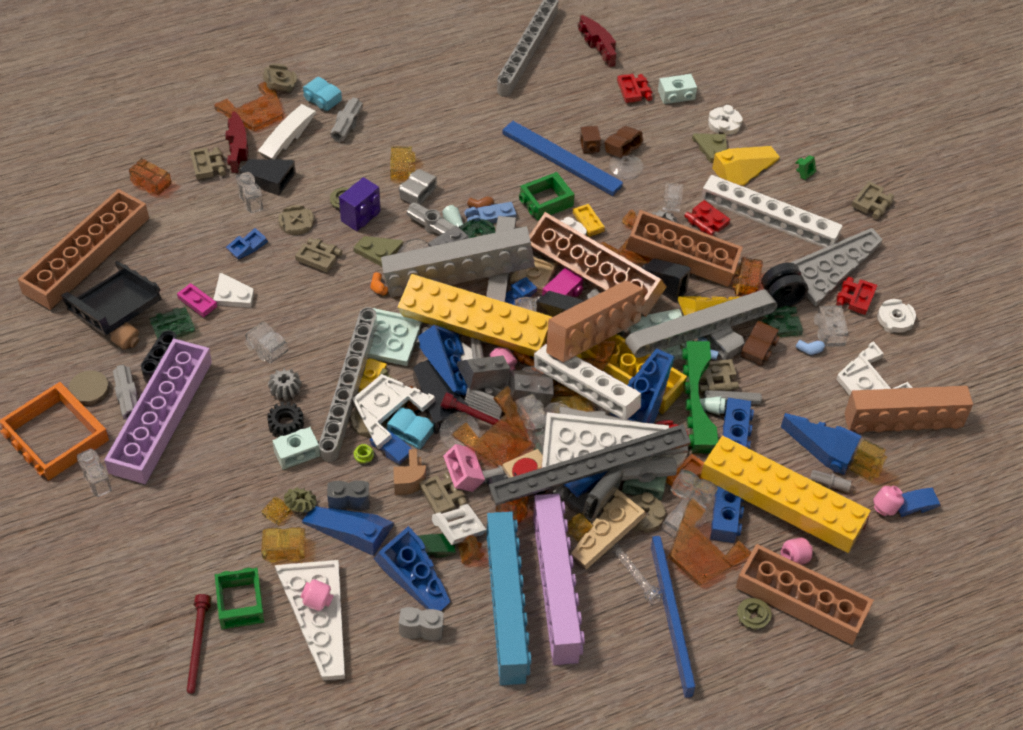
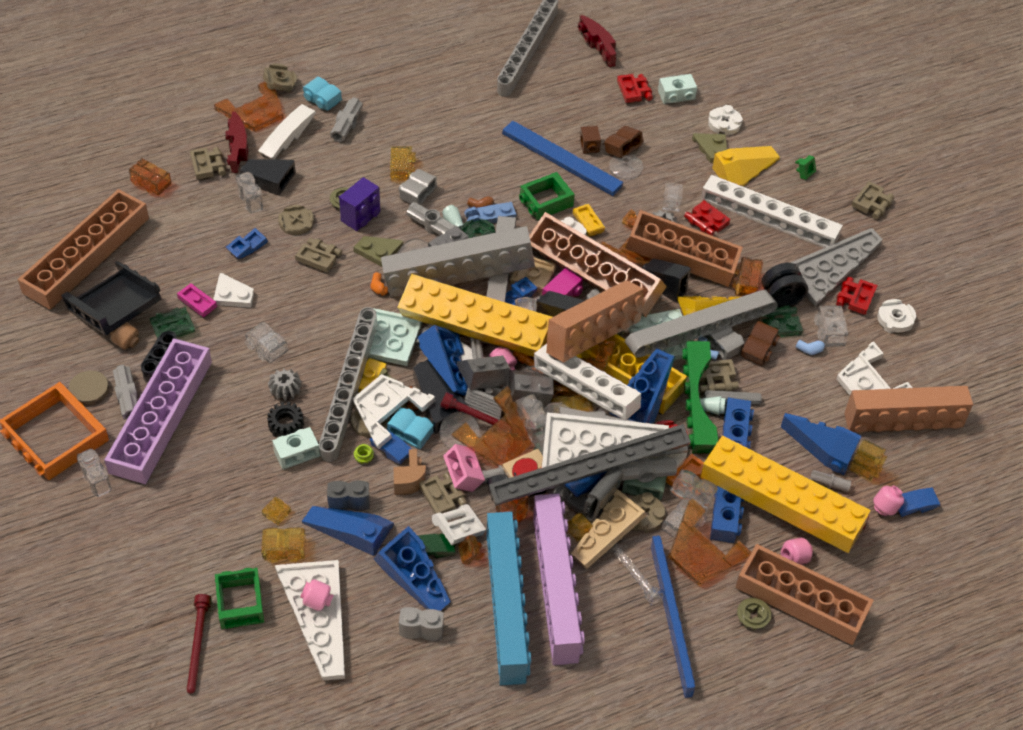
olive gear [284,487,317,512] -> none

